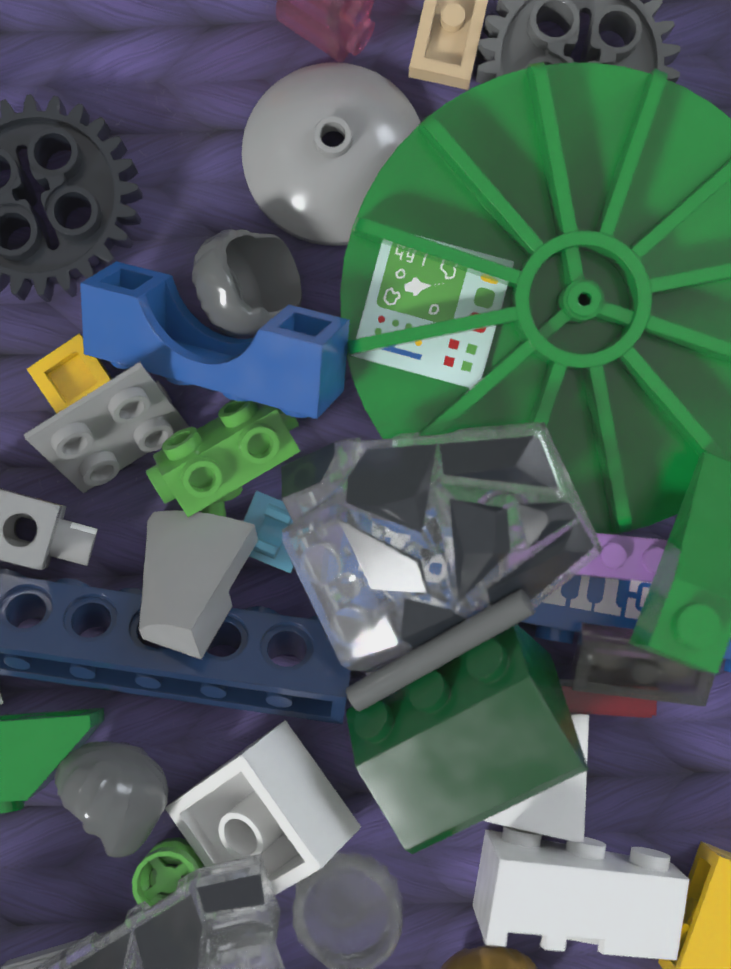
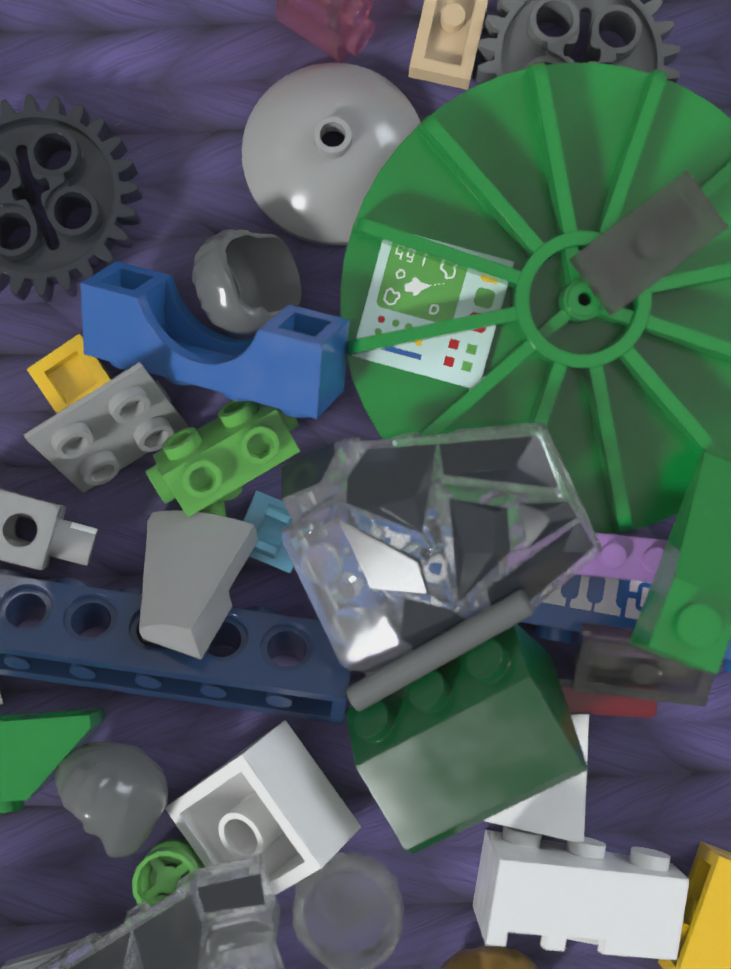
none -> clear smoke plate [569,170,729,315]

